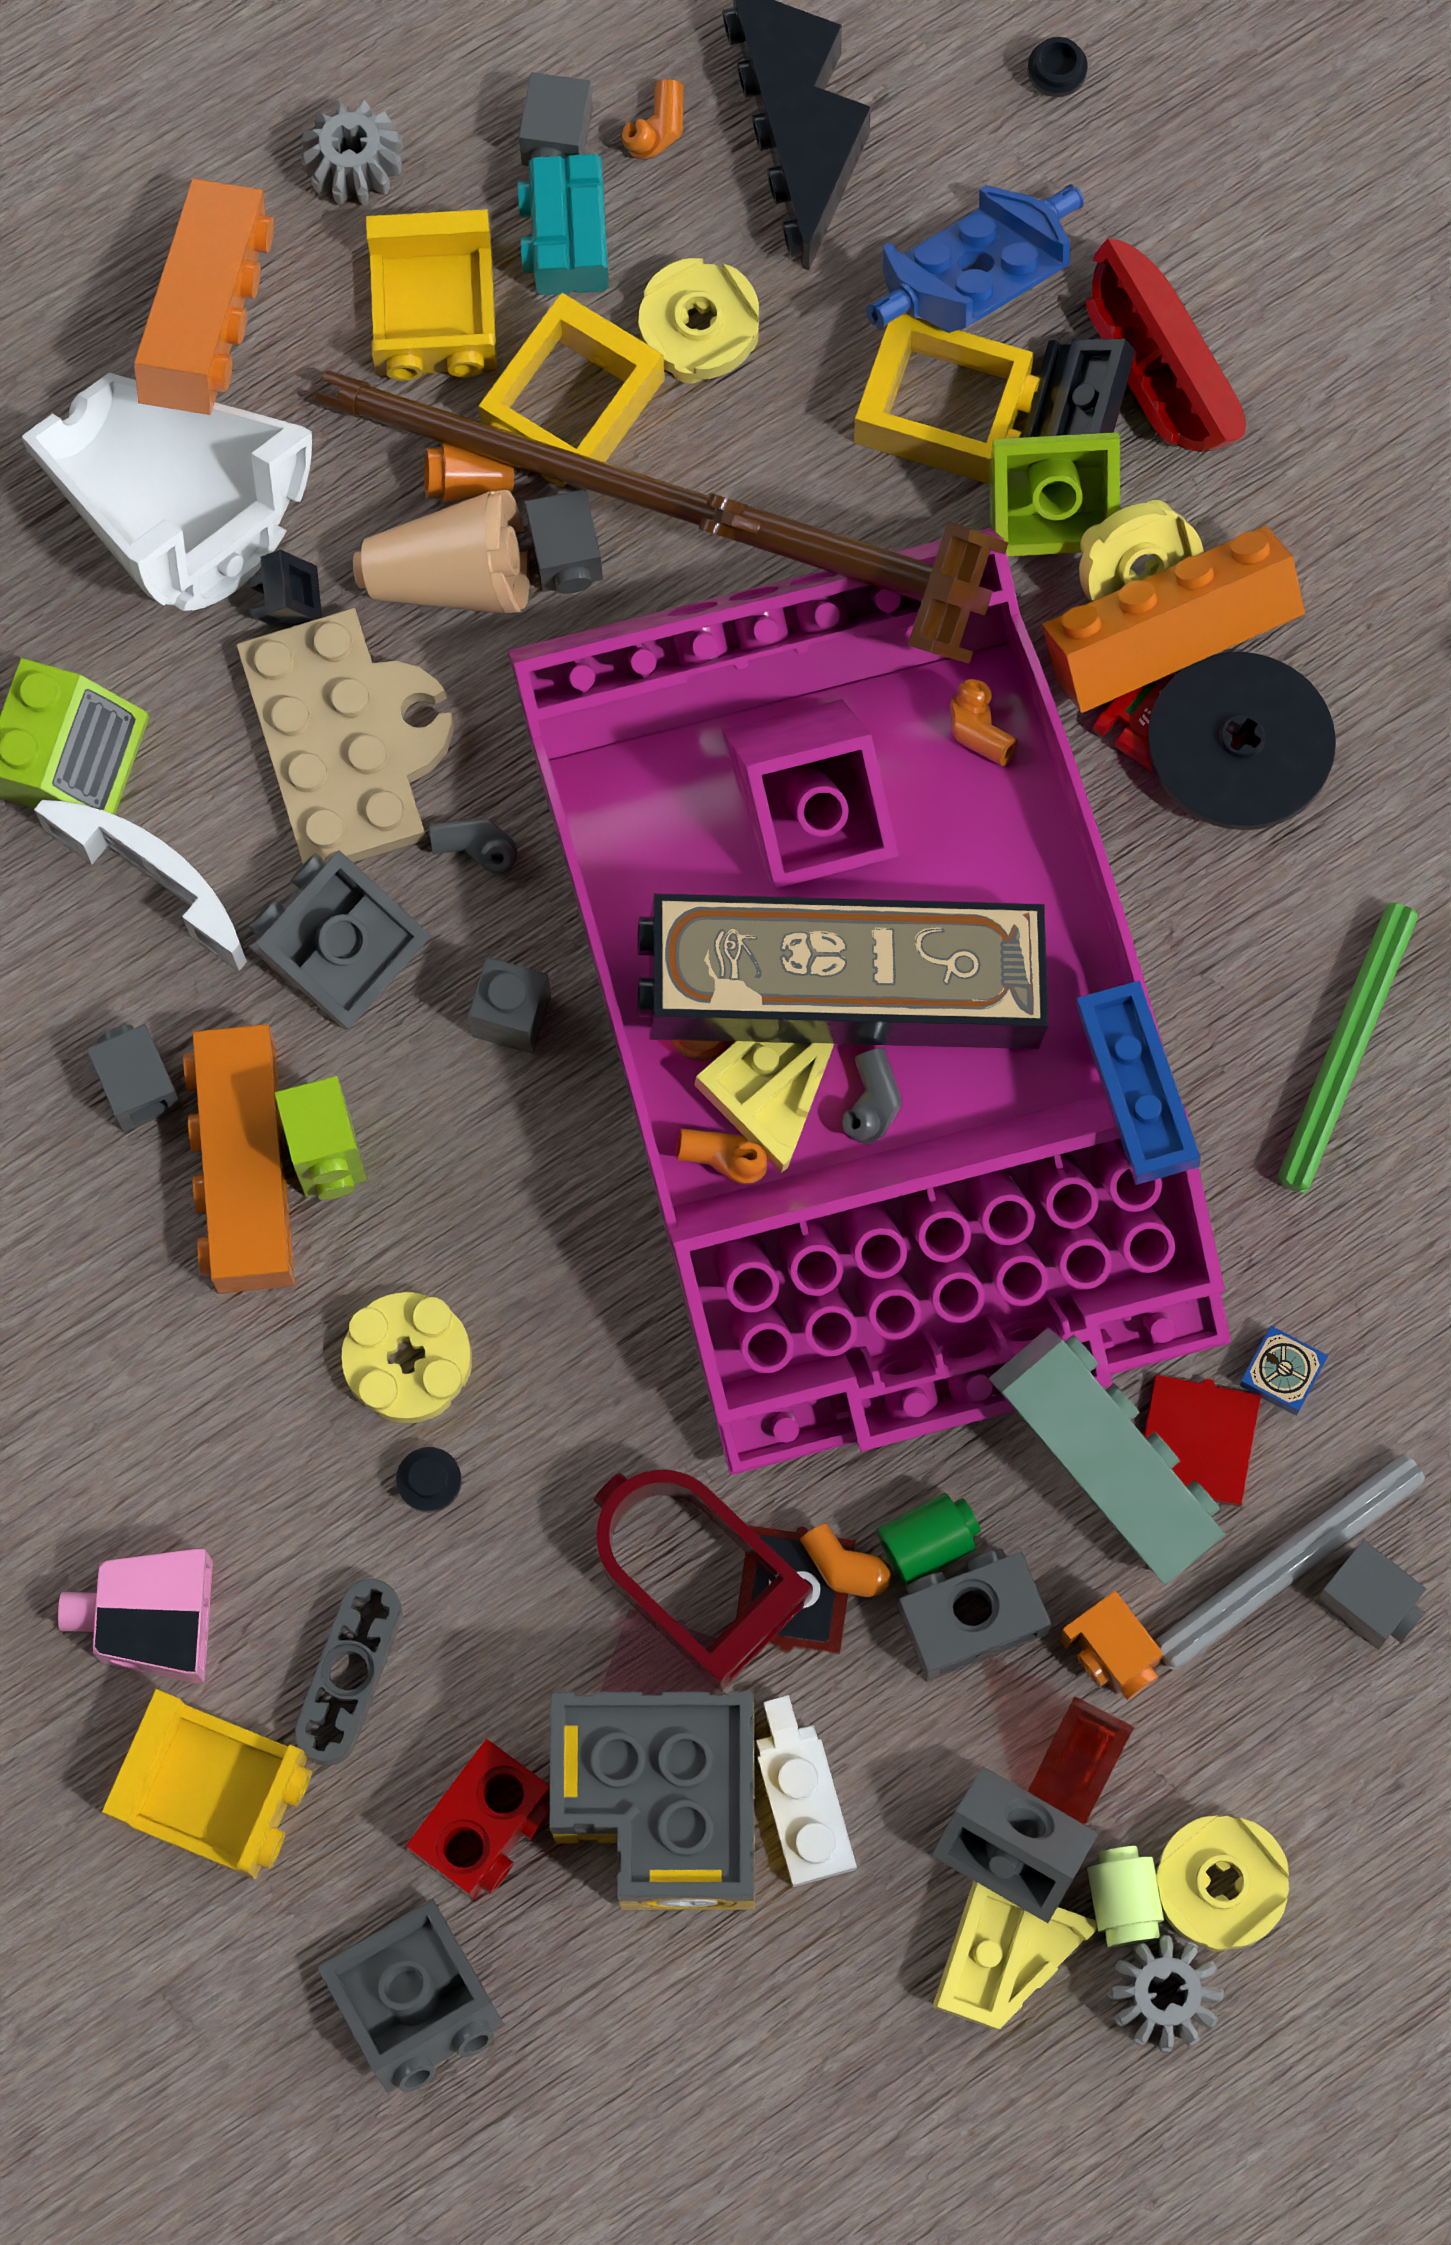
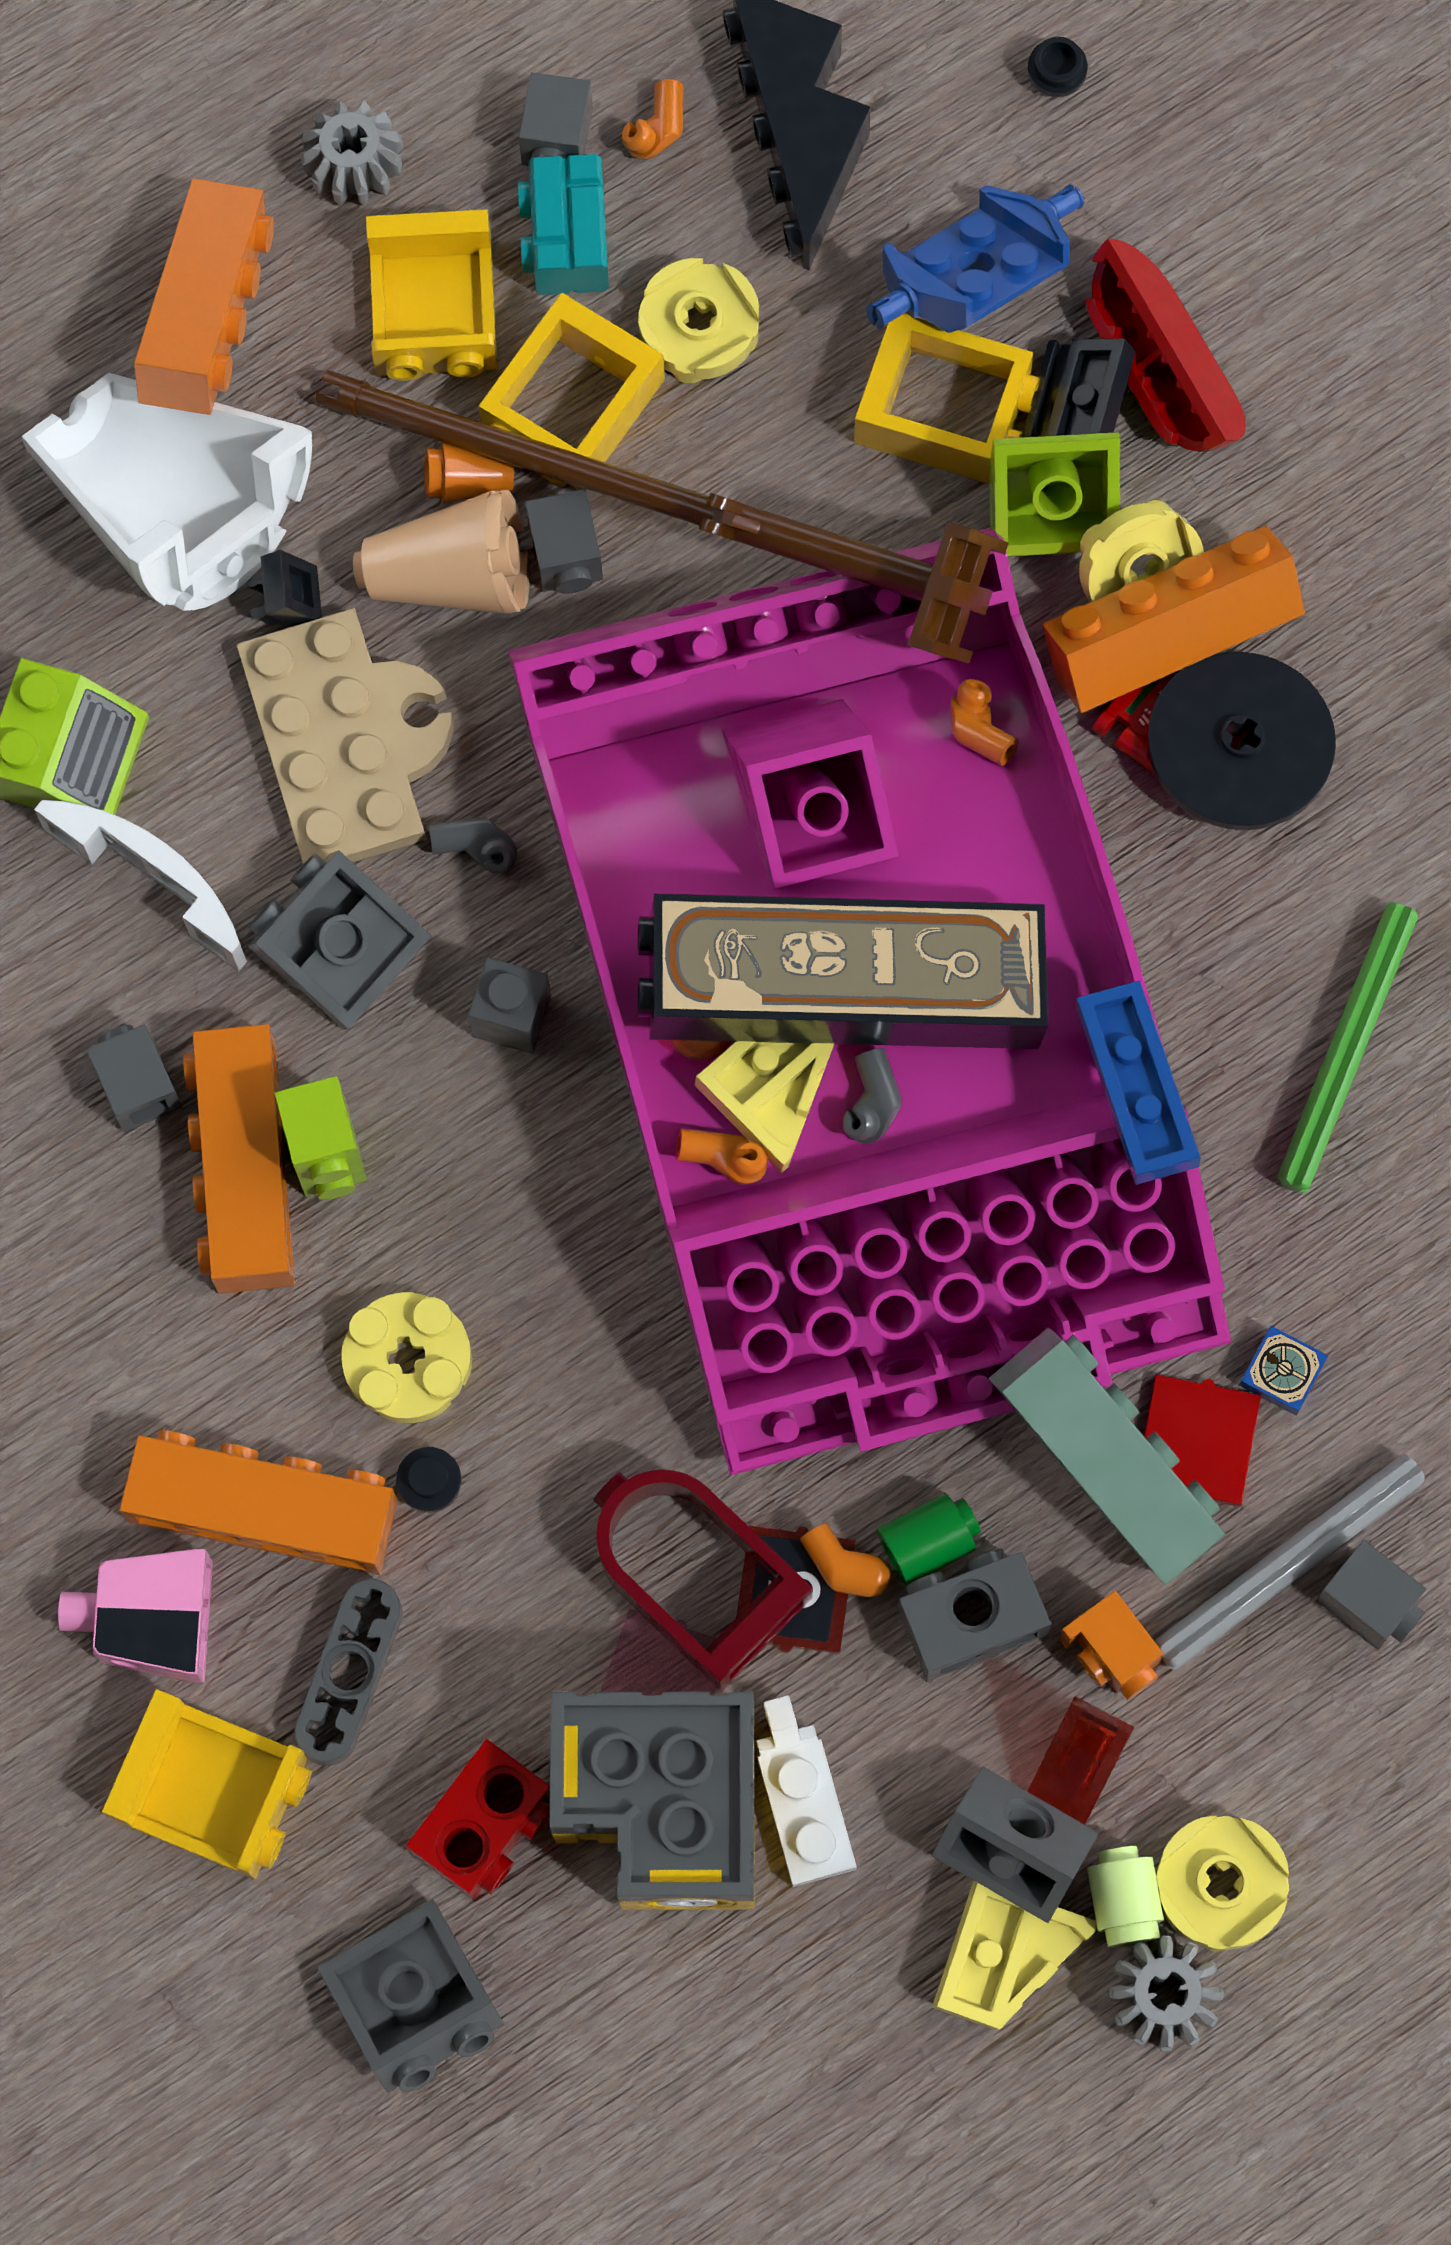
none -> orange brick [119,1430,398,1575]

